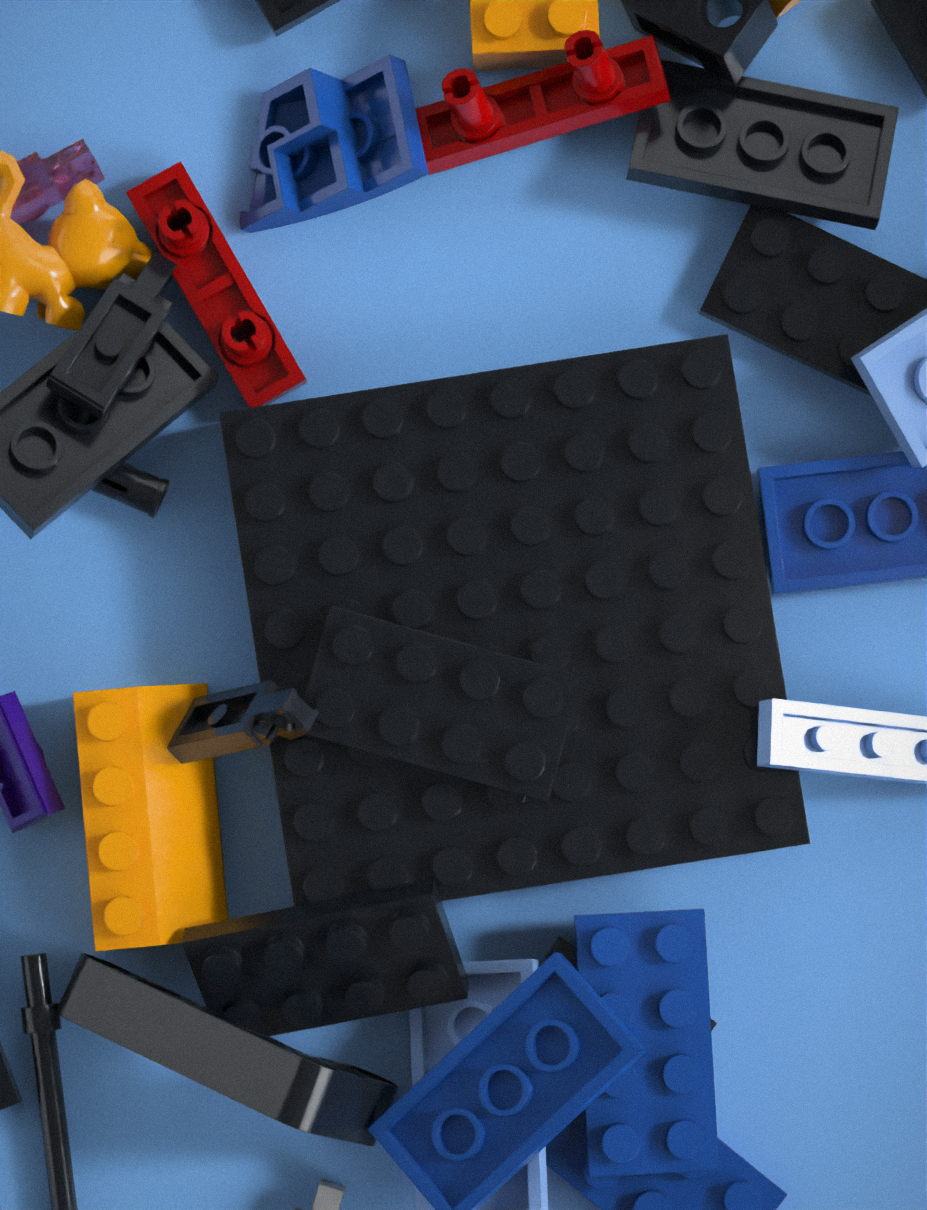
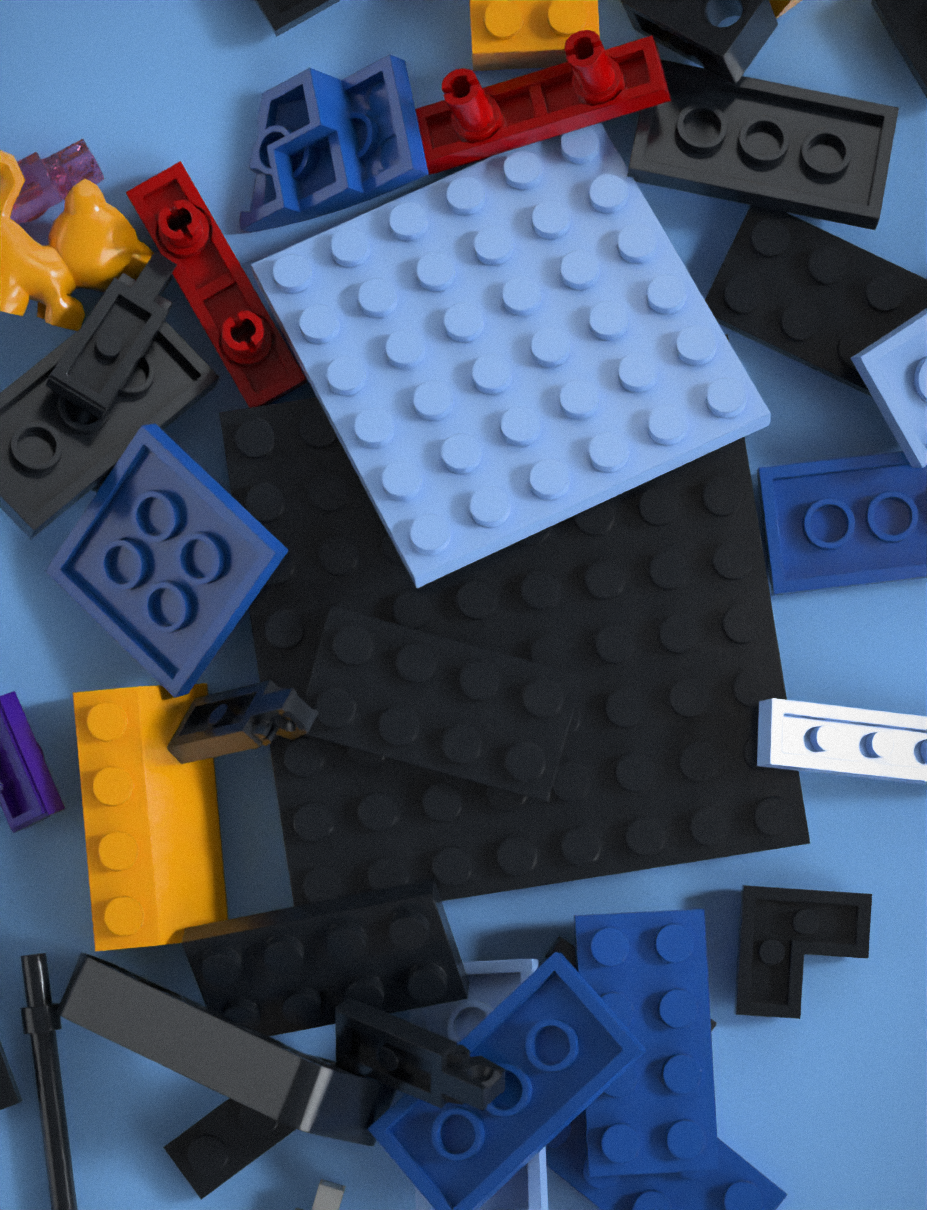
none -> blue plate [45,424,289,698]
none -> black hinge [163,1098,296,1200]
none -> light blue plate [251,122,771,588]
none -> black hinge [335,997,505,1111]
none -> black plate [734,885,872,1019]

